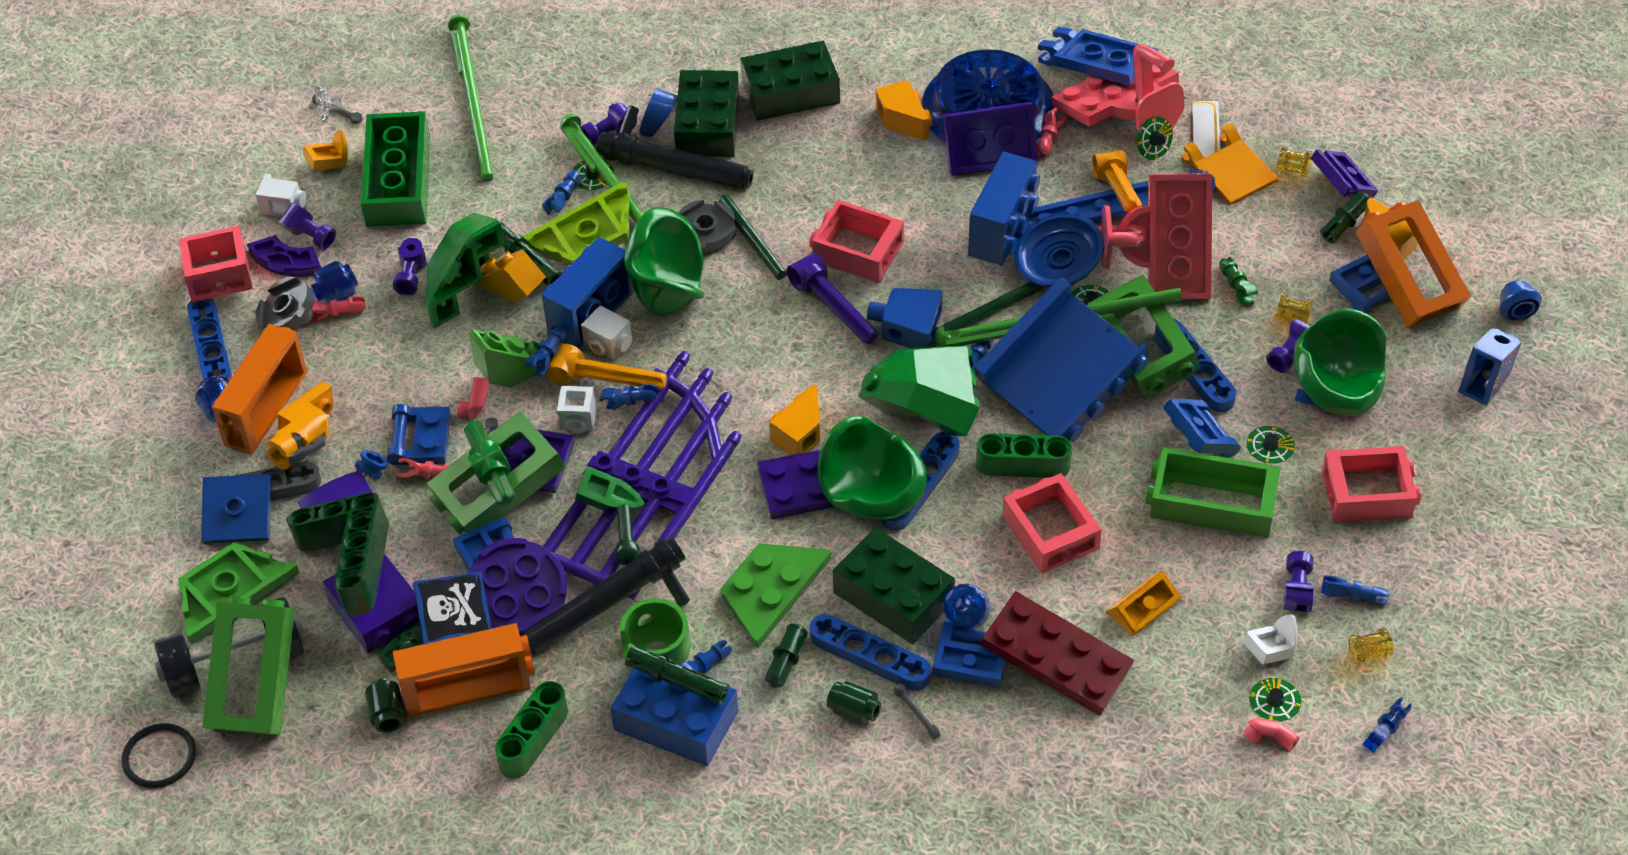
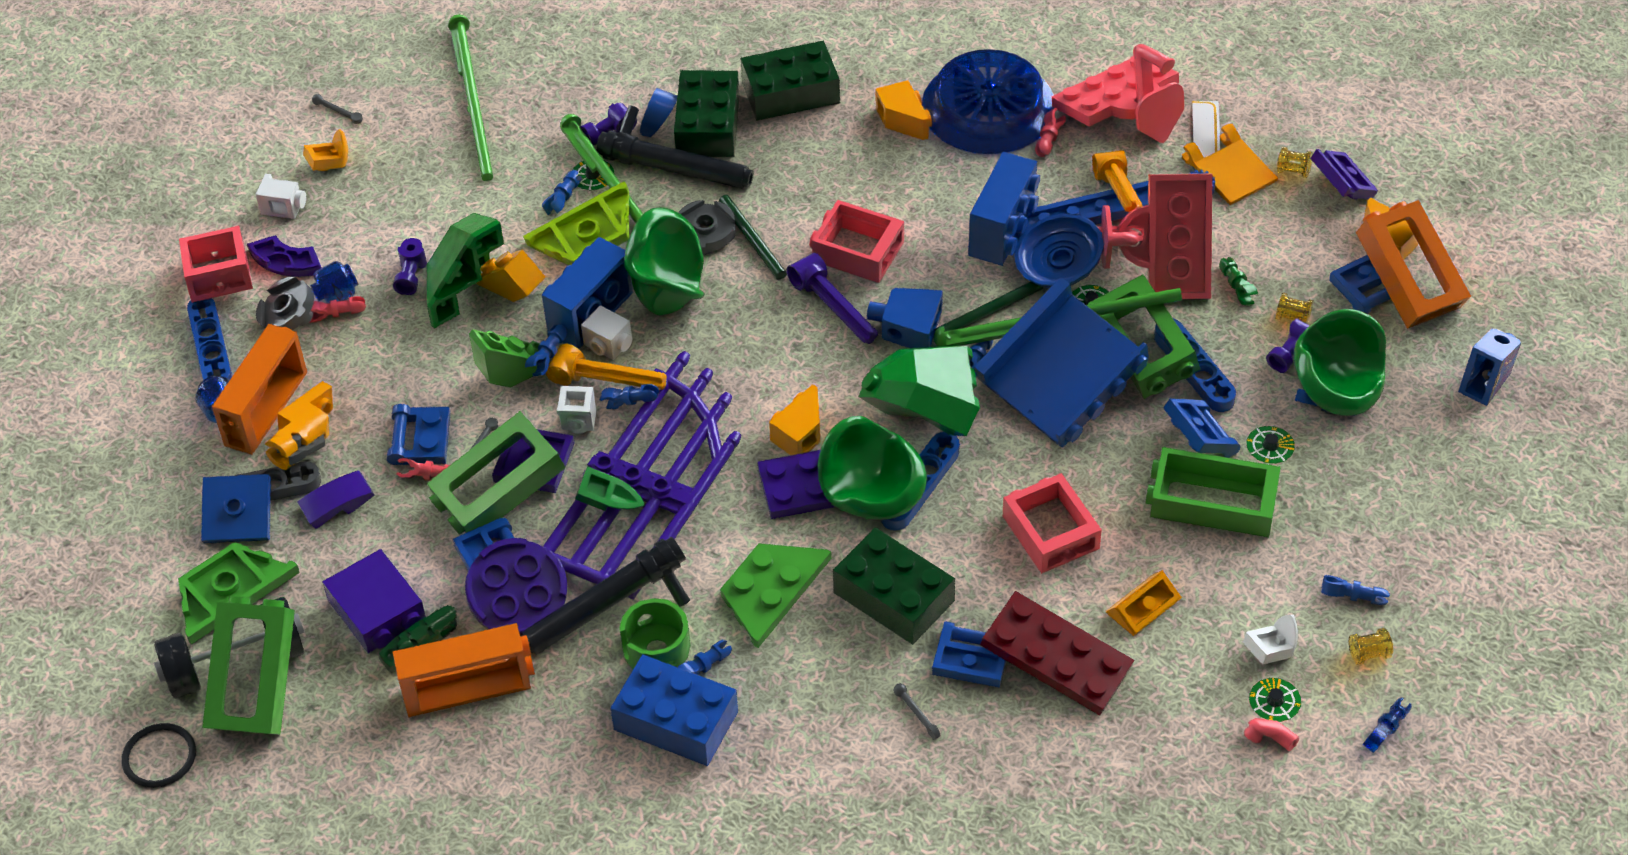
dark purple leg [278,203,336,250] -> none
dark green beam [286,492,389,616] -> none
clear plant [315,86,342,125] -> none
blue bush [354,450,388,480] -> none
green brick [361,111,430,227] -> none
dark green brick [365,678,405,733] -> none
flag [413,572,492,644] -> none
coral arm [457,377,489,421] -> none
green axle [464,421,515,505] -> none
green beam [495,681,568,778] -> none
dark green pin [500,222,562,286] -> none
dark green bar [614,505,641,566] -> none
dark green pin [625,644,730,706] -> none
dark green axle [765,623,808,688] -> none
blue beam [810,614,931,691] -> none
dark green brick [827,681,881,726] -> none
dark purple plate [943,102,1038,175] -> none
clear blue head [943,584,991,630] -> none
green beam [976,433,1072,478] -> none
blue tile [1038,26,1158,86] -> none
green piece [1137,116,1173,160] -> none
dark purple leg [1283,551,1314,612] -> none
dark green axle [1320,192,1369,244] -> none
coral window [1322,446,1421,522] -> none
blue cone [1499,280,1542,321] -> none

